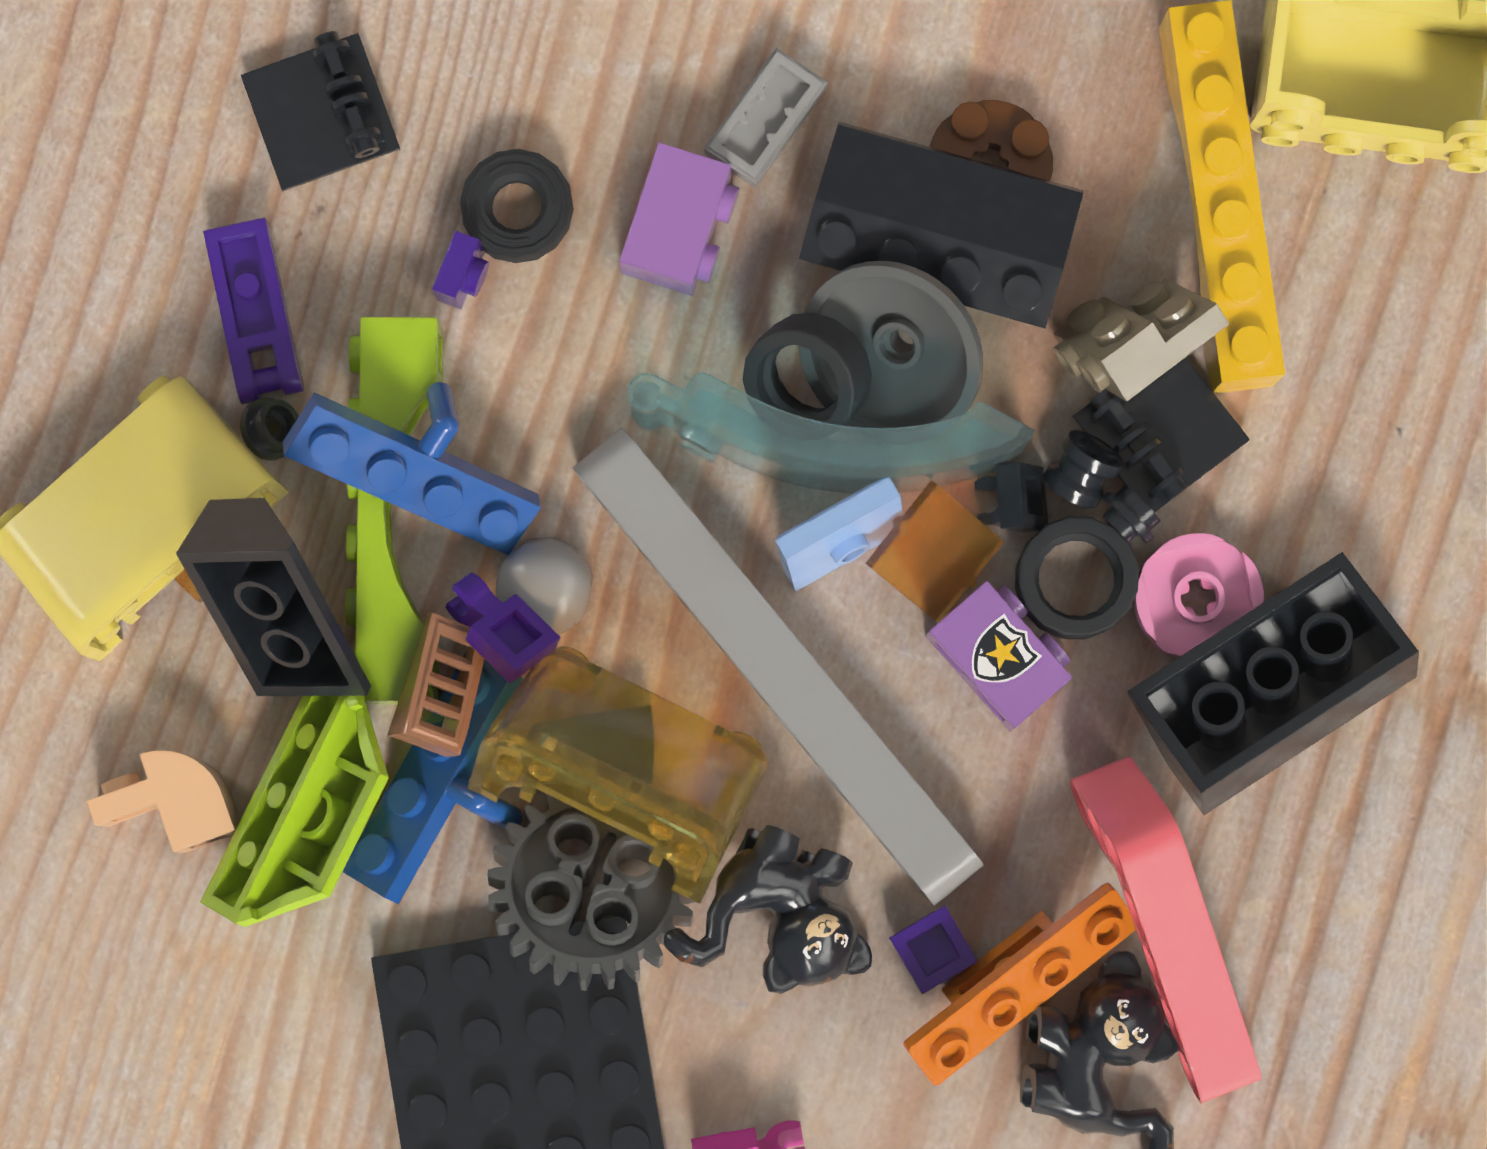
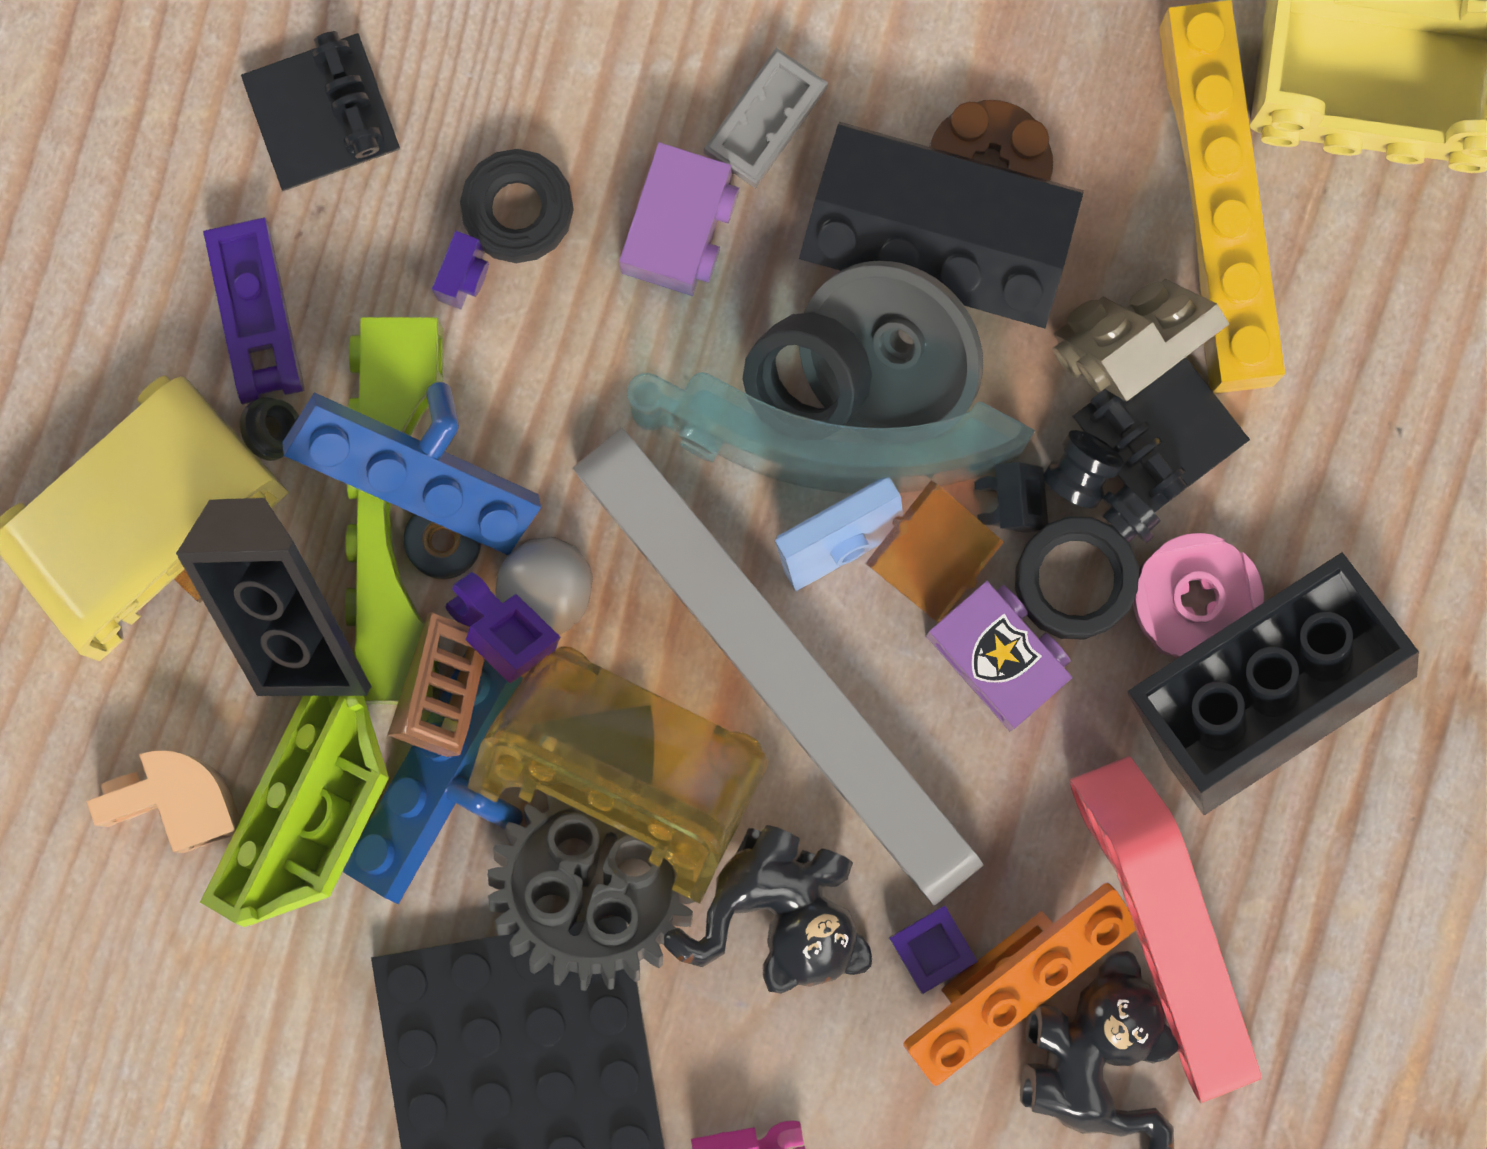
none -> black wheel [404,514,481,579]

